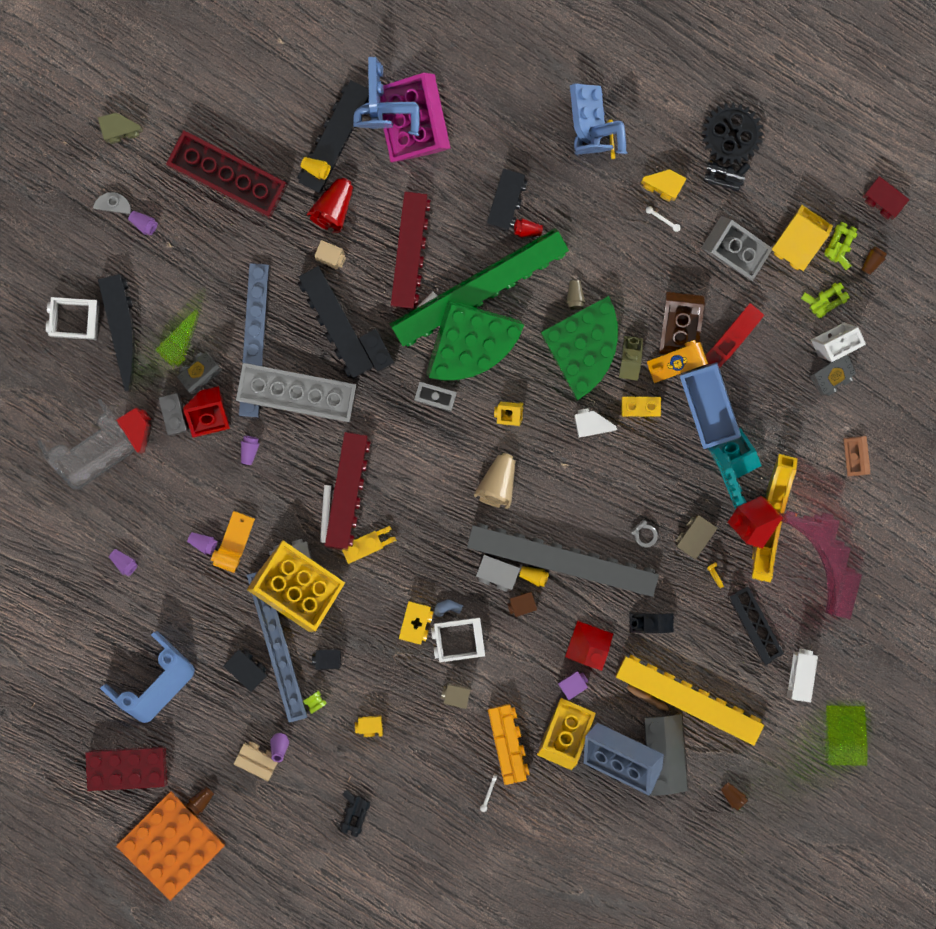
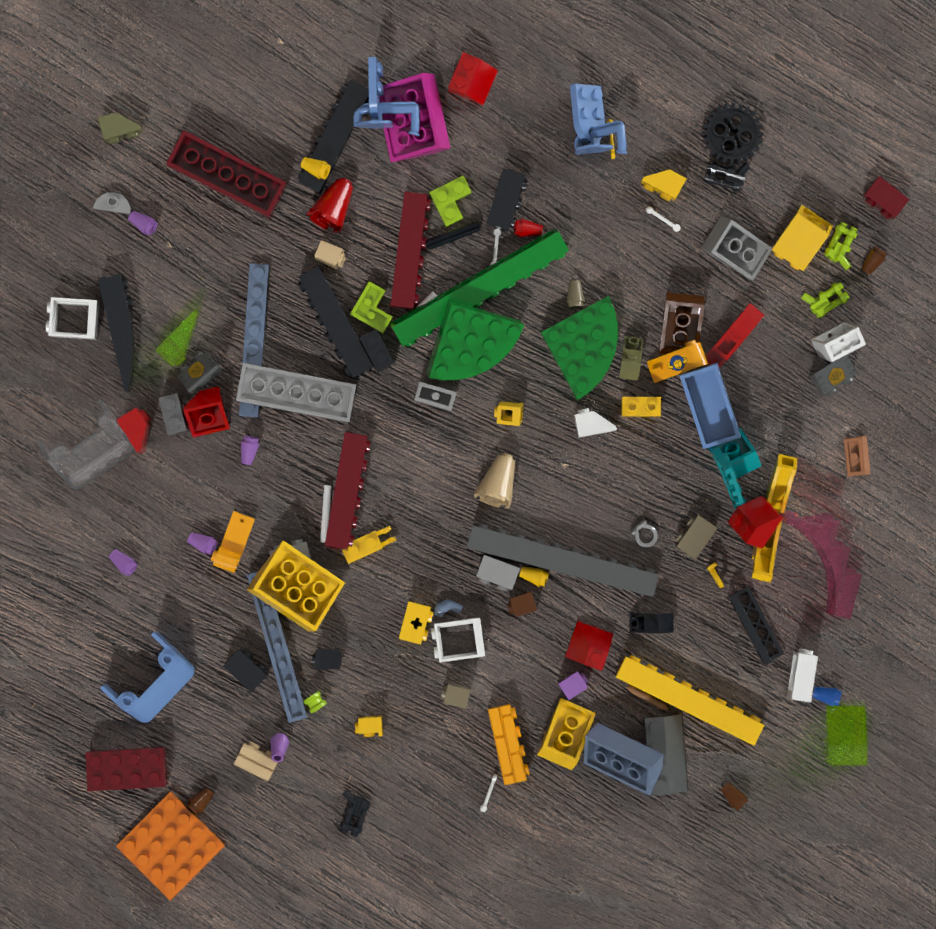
none -> lime plate [350,281,393,334]
none -> black axle [426,221,481,250]
none -> lime plate [429,176,472,227]
none -> red slope [448,52,498,106]
none -> white hinge [491,228,502,265]
none -> blue cone [812,687,842,707]

